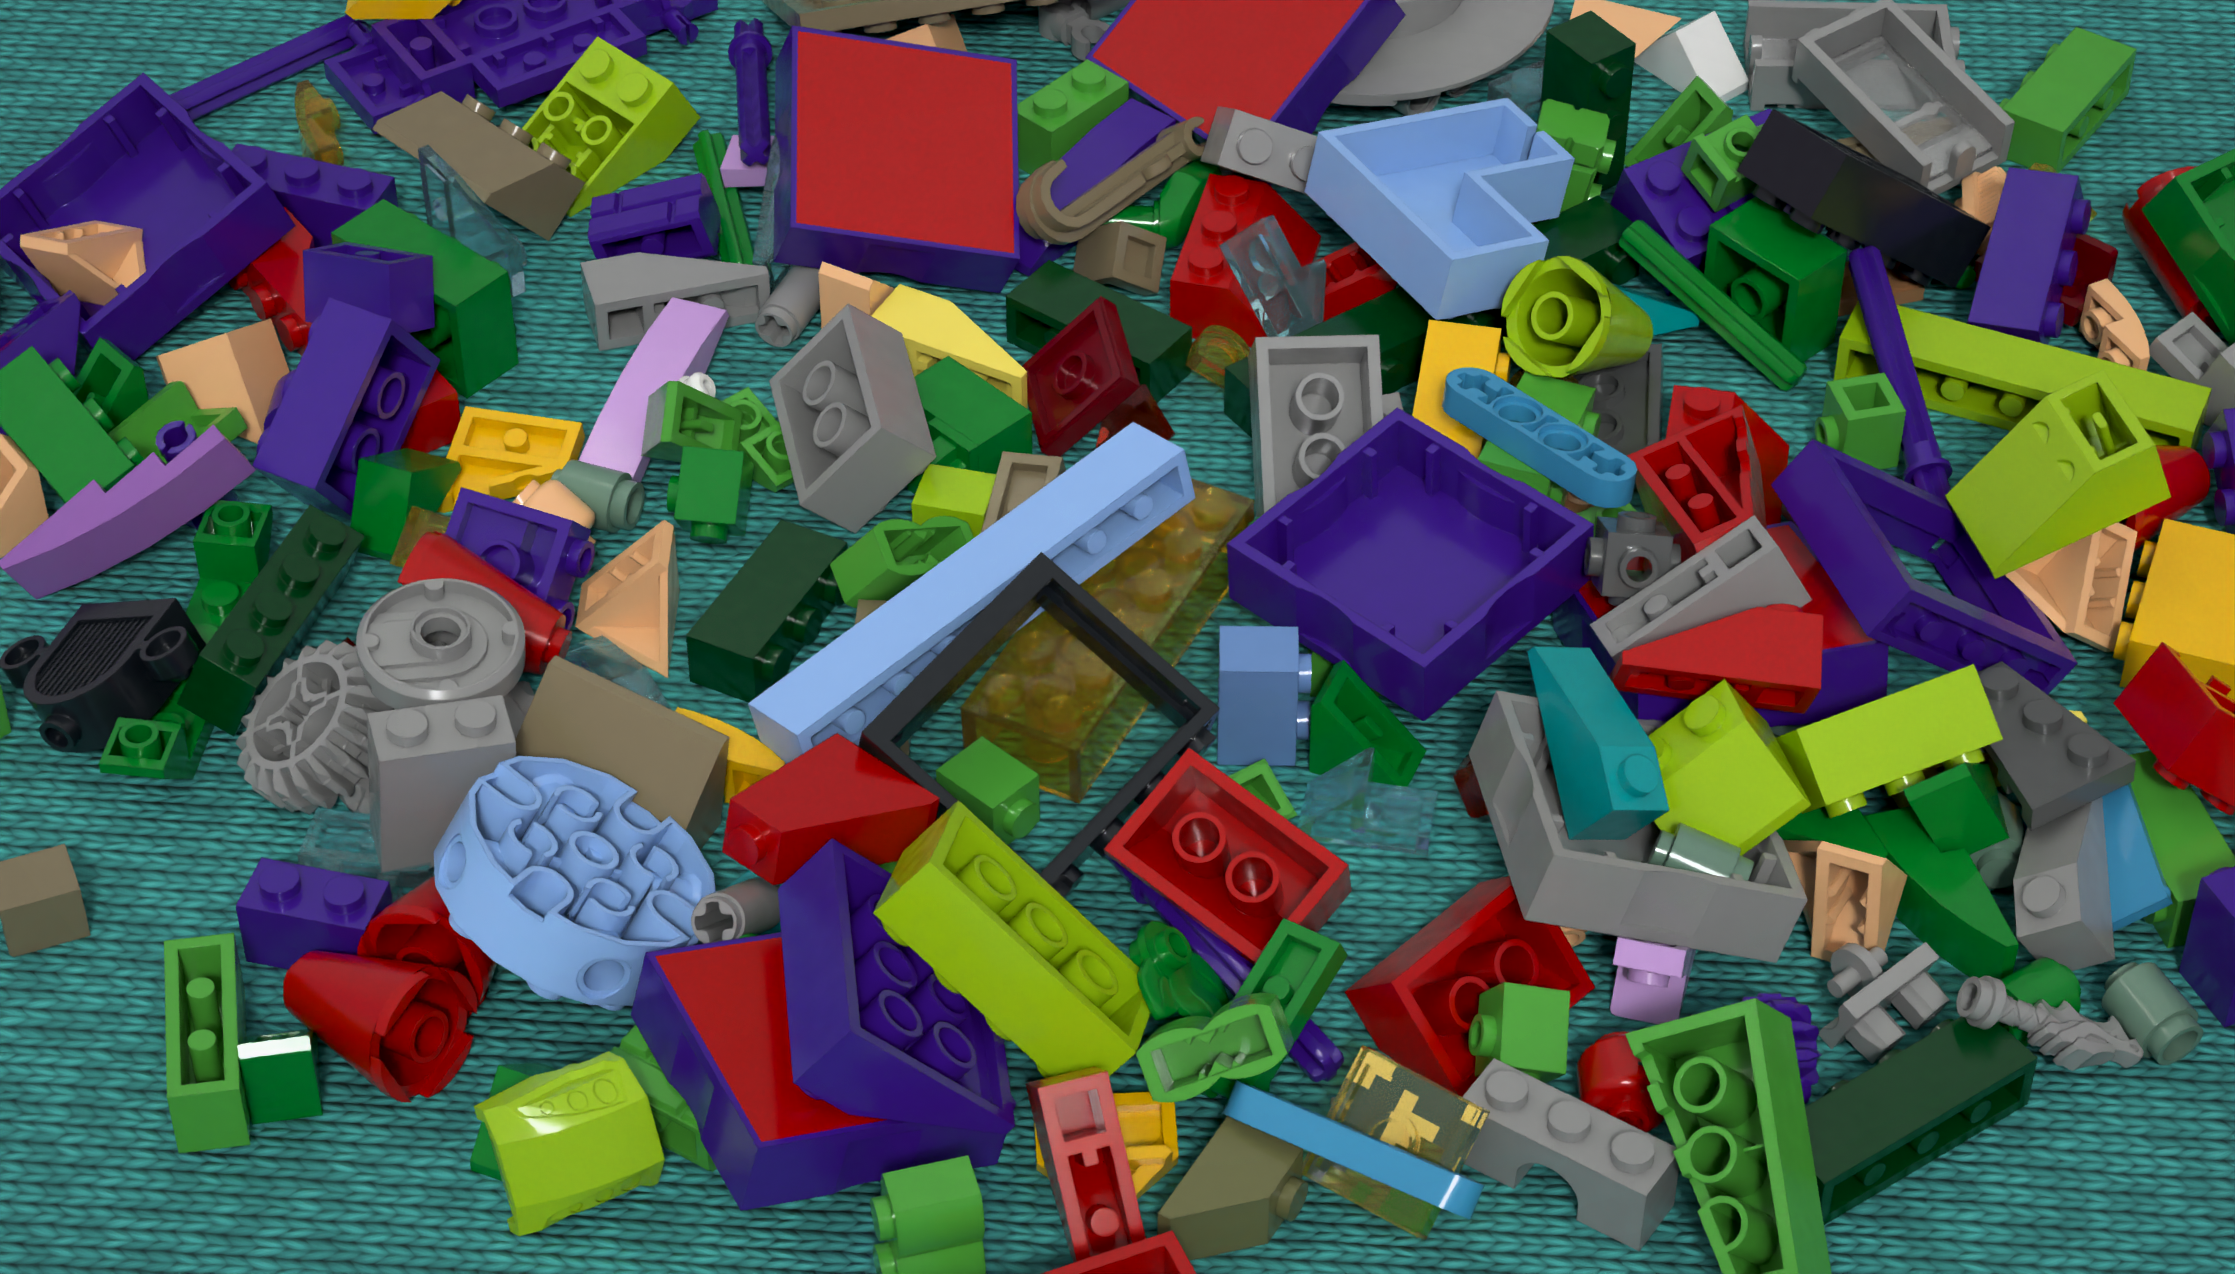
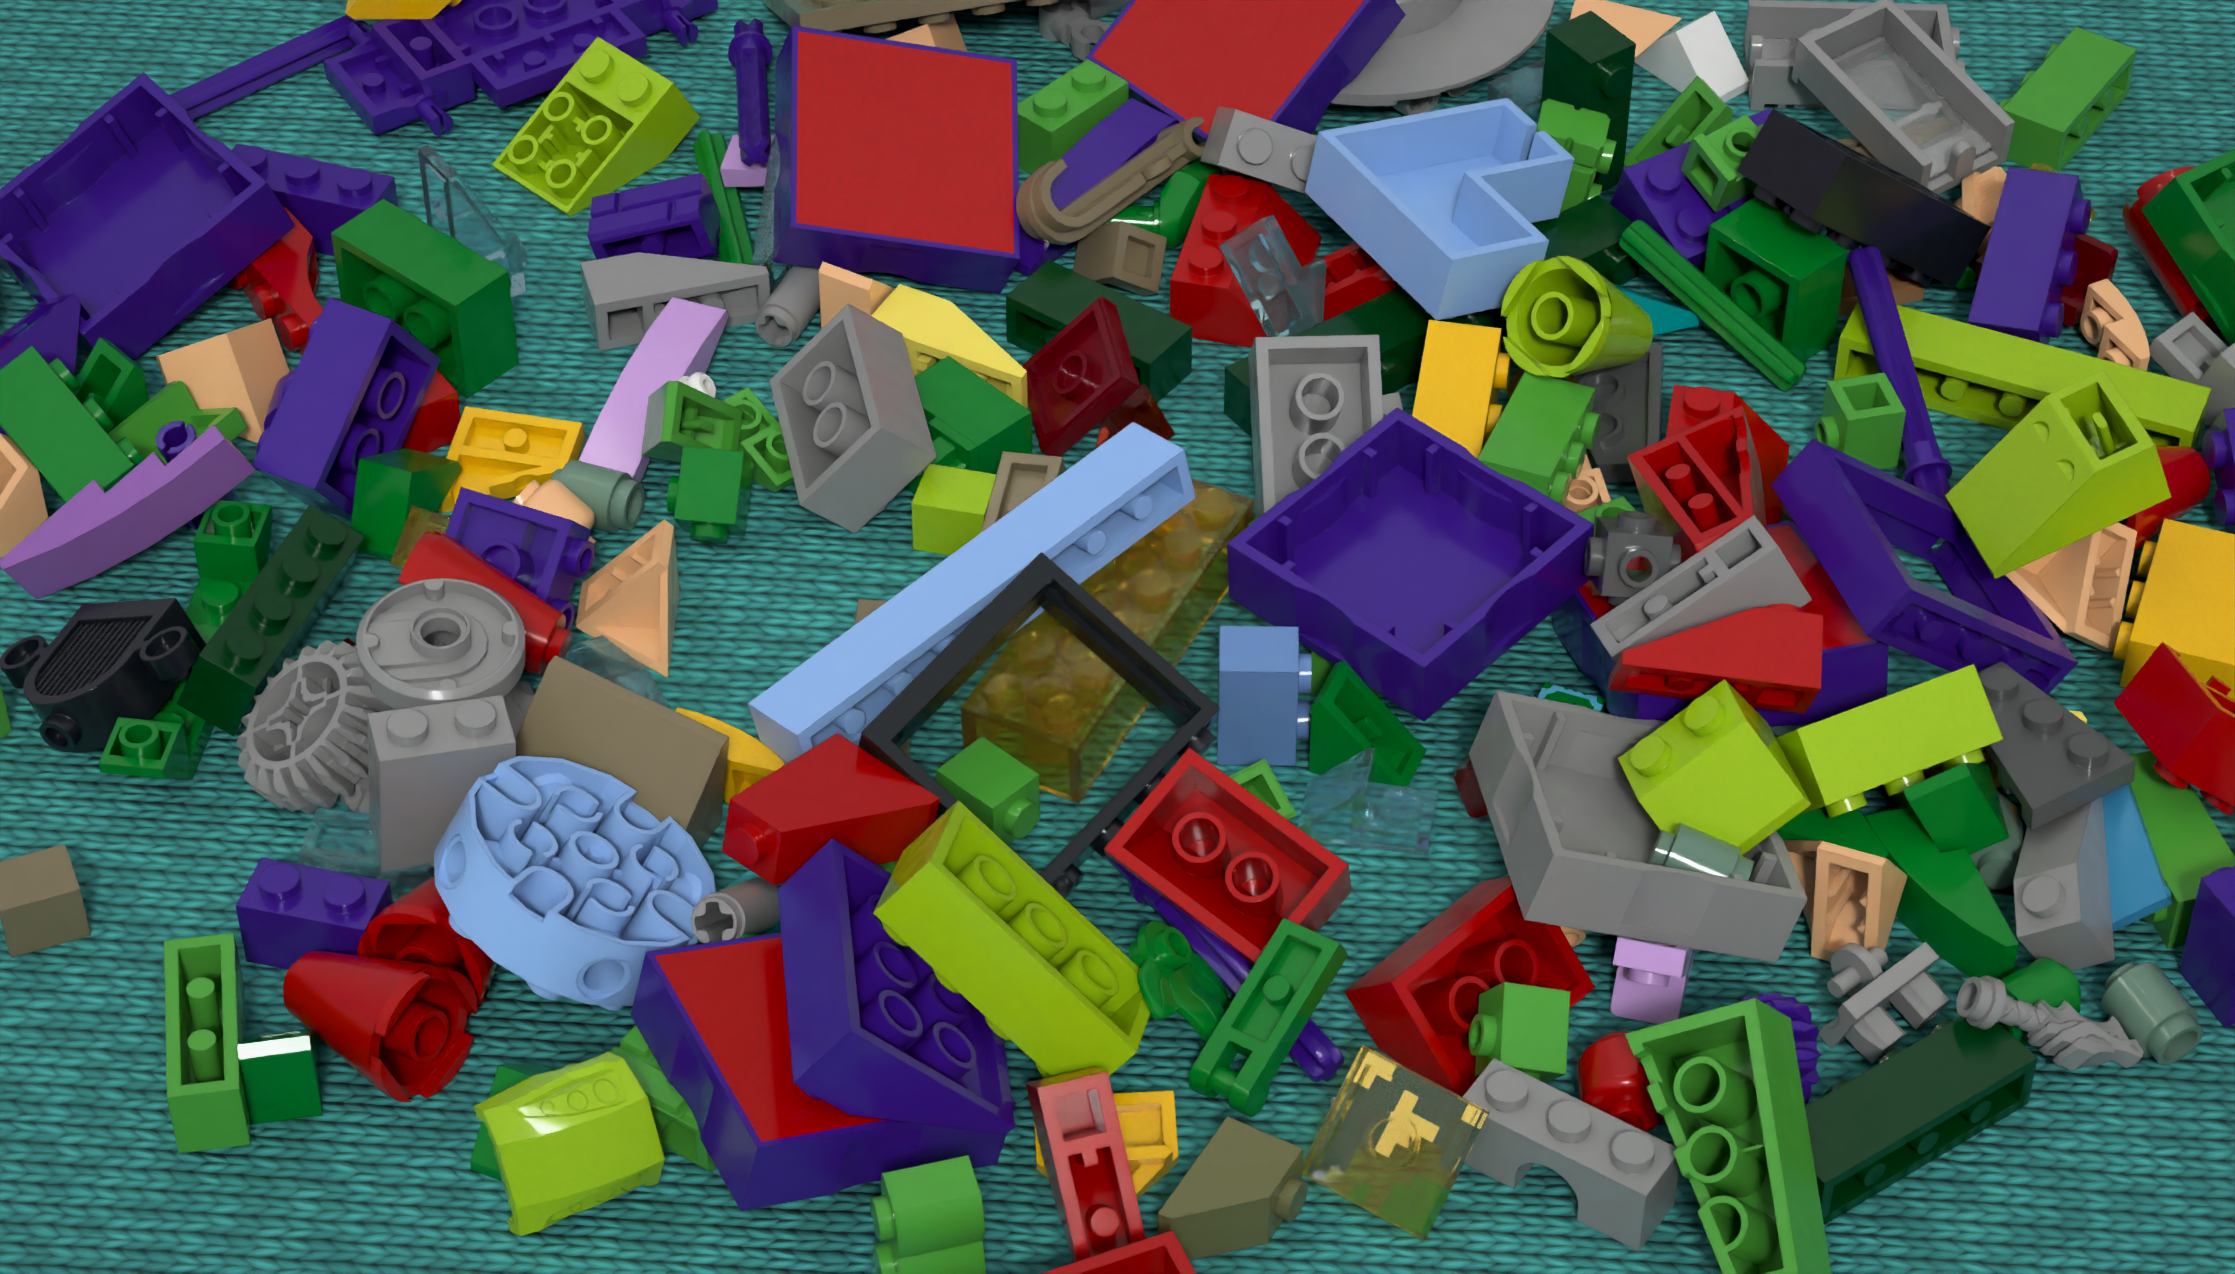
light nougat slope [20,220,146,306] -> none
clear yellow slope [295,80,344,166] -> none
dark purple brick [303,242,435,334] -> none
dark tan slope [372,91,585,241] -> none
dark green brick [686,519,848,703] -> none
bright green brick [830,516,974,608] -> none
bright green brick [1136,993,1294,1102] -> none
clear yellow tile [1185,325,1250,389] -> none
dark azure beam [1223,1080,1485,1219] -> none
dark azure beam [1442,367,1637,508] -> none
teal slope [1527,646,1670,840] -> none

